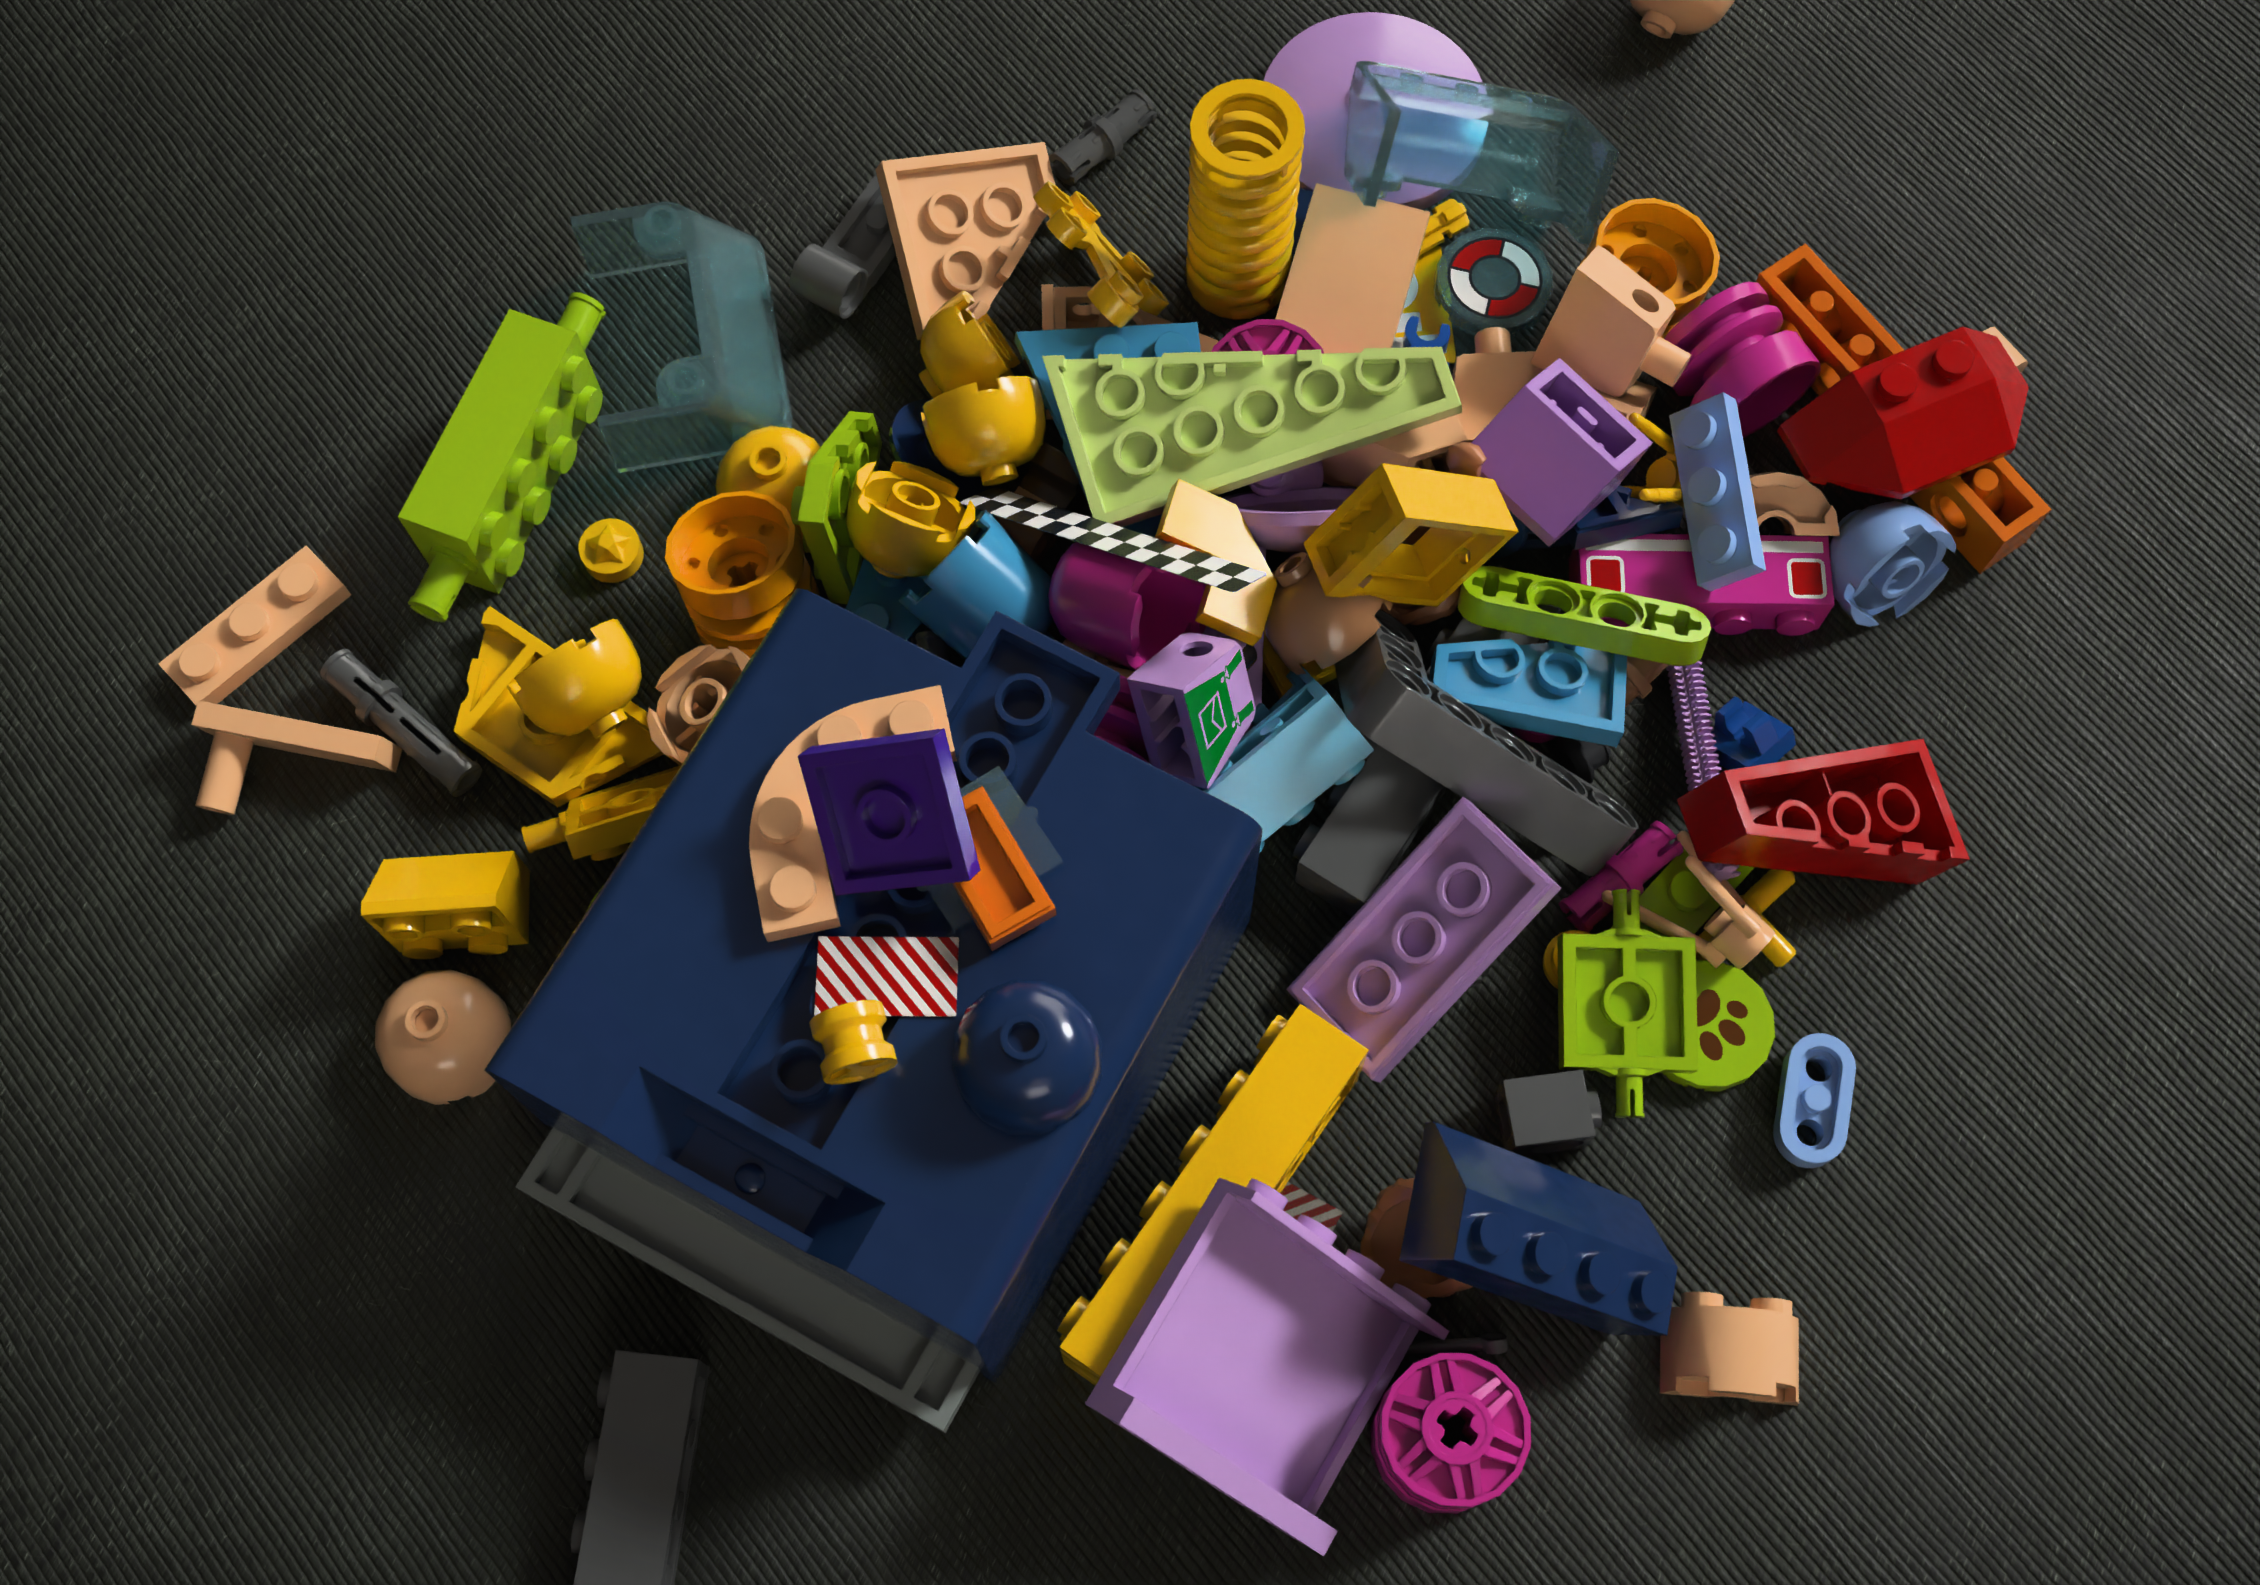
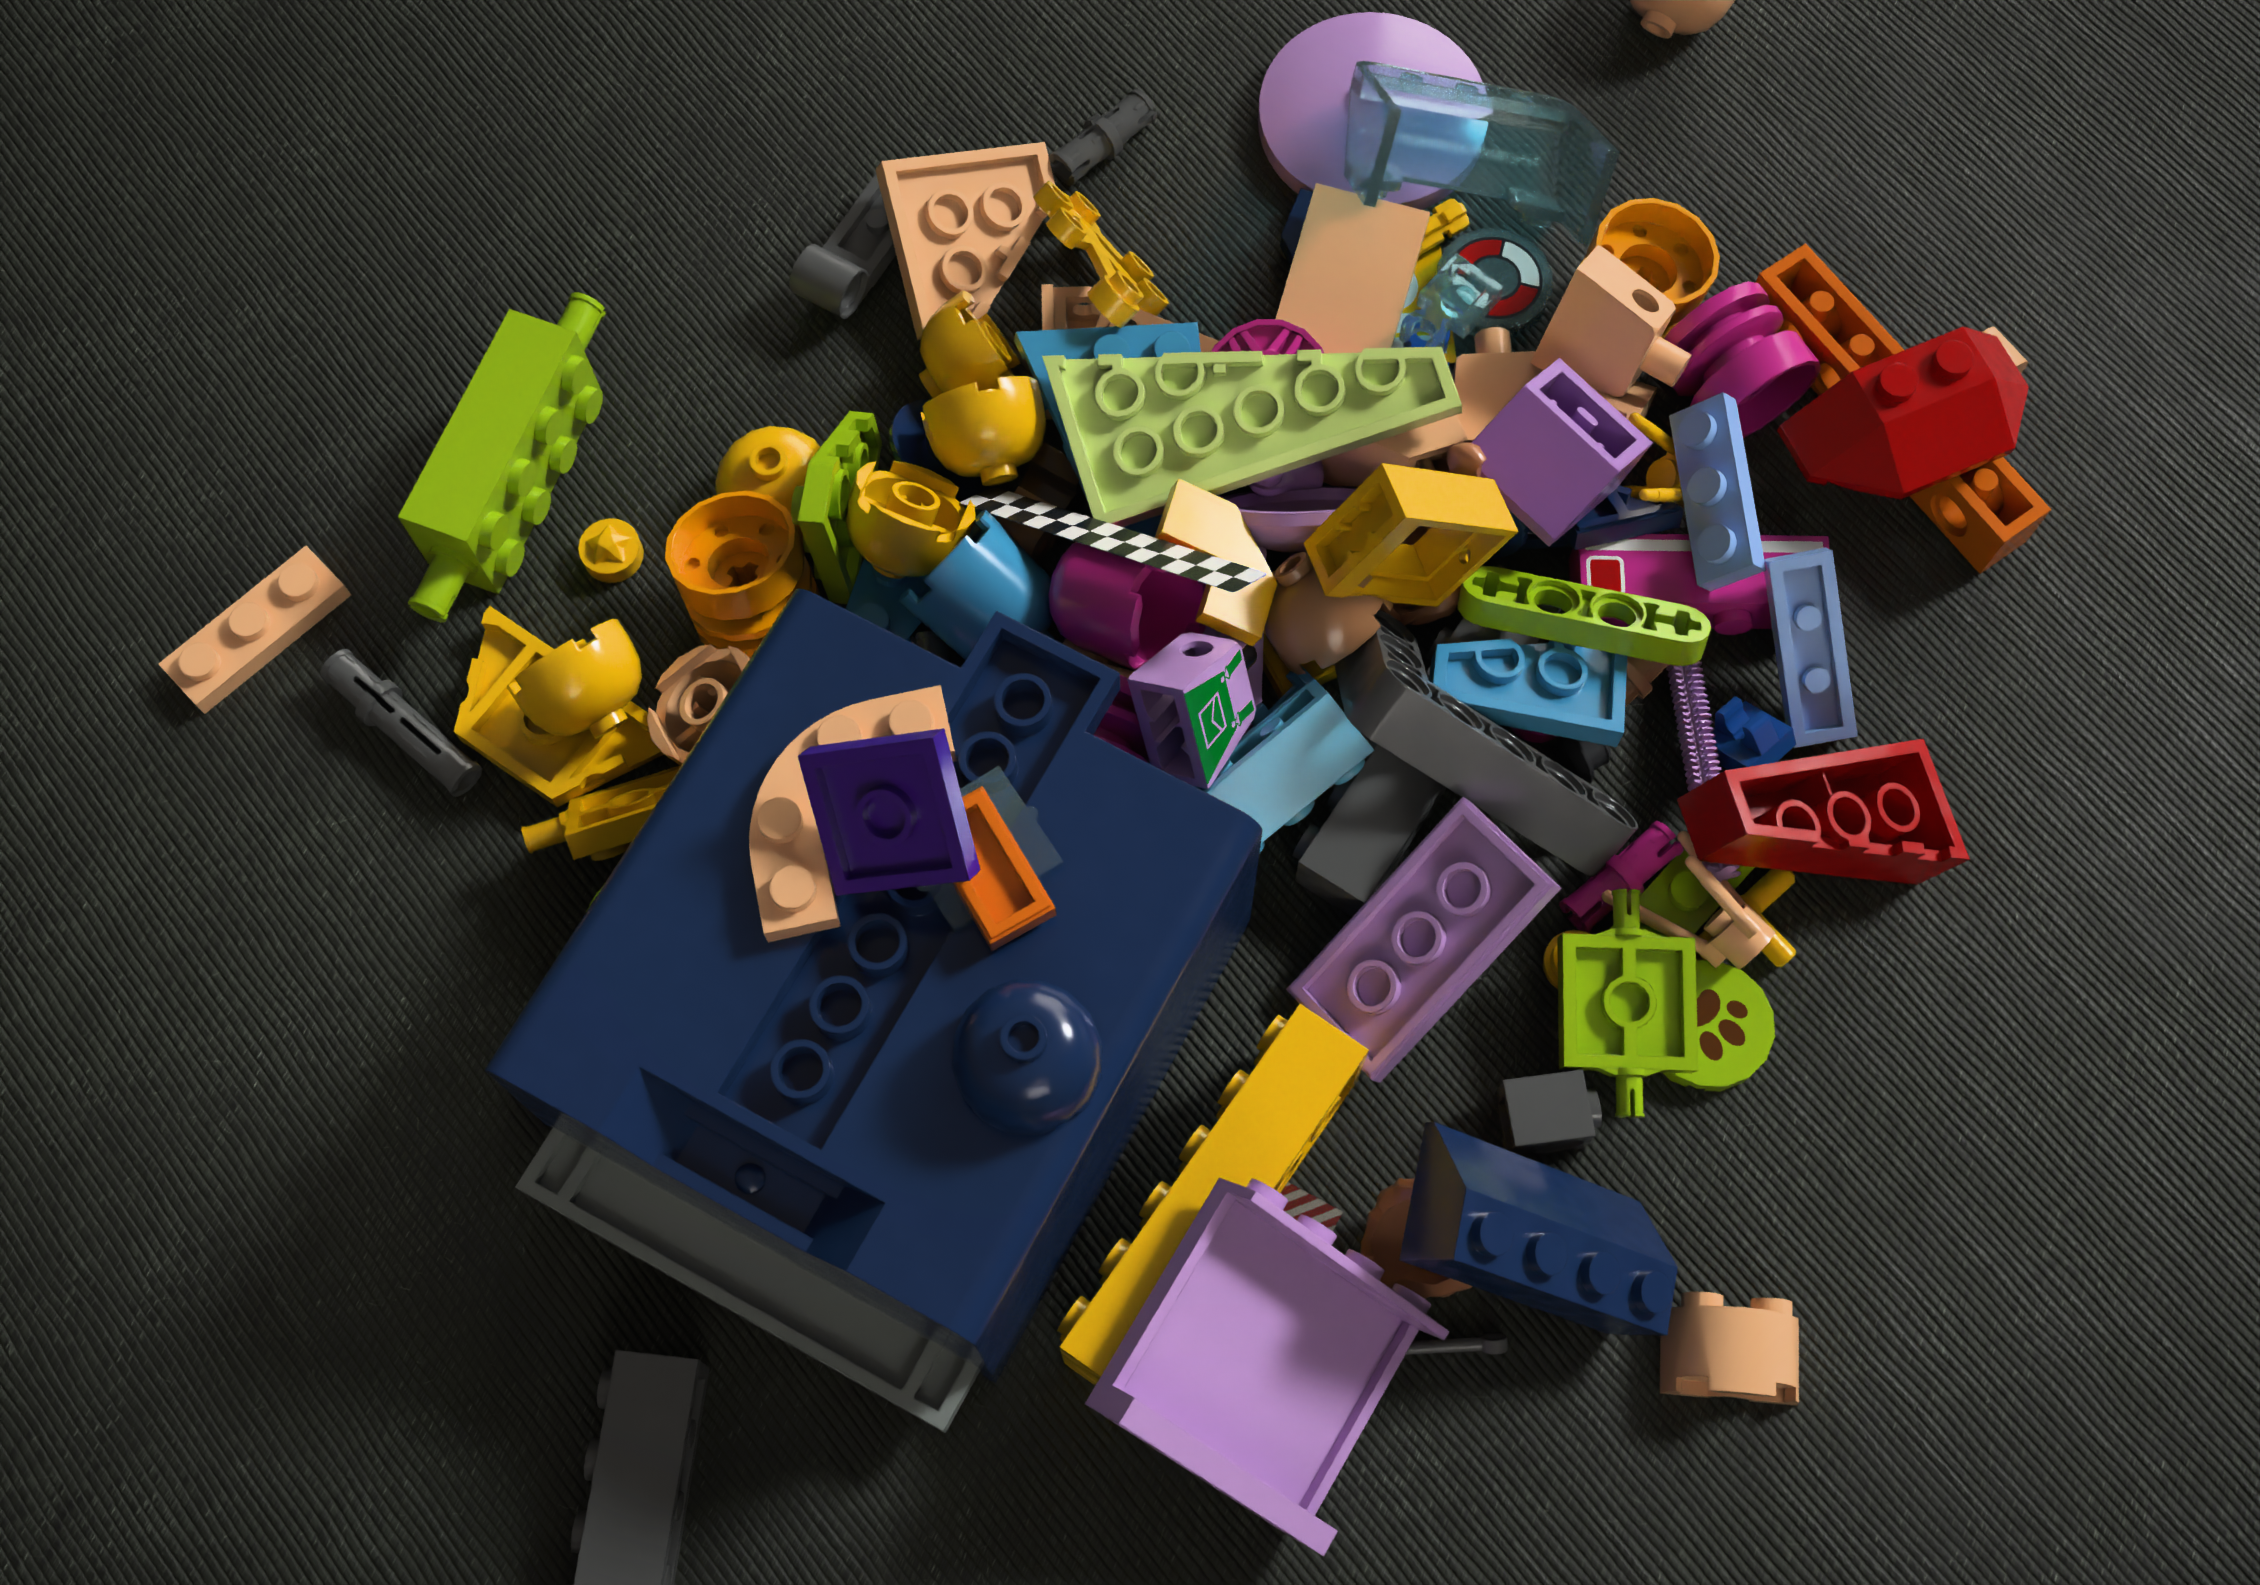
light nougat piece [191,700,402,815] -> none
yellow slope [361,851,530,959] -> none
light nougat cylinder [375,970,511,1105] -> none
clear light blue windscreen [570,202,792,473] -> none
yellow wheel [809,1000,898,1085] -> none
sticker [814,936,959,1017] -> none
yellow piece [1186,79,1305,320] -> none
dark pink wheel [1371,1353,1531,1514] -> none
light nougat cylinder [1750,472,1840,536] -> none
light blue plate [1773,1033,1856,1168] -> none
light blue cylinder [1829,501,1956,627] -> none
none -> clear light blue plate [1399,253,1504,349]
none -> light blue plate [1764,547,1858,748]

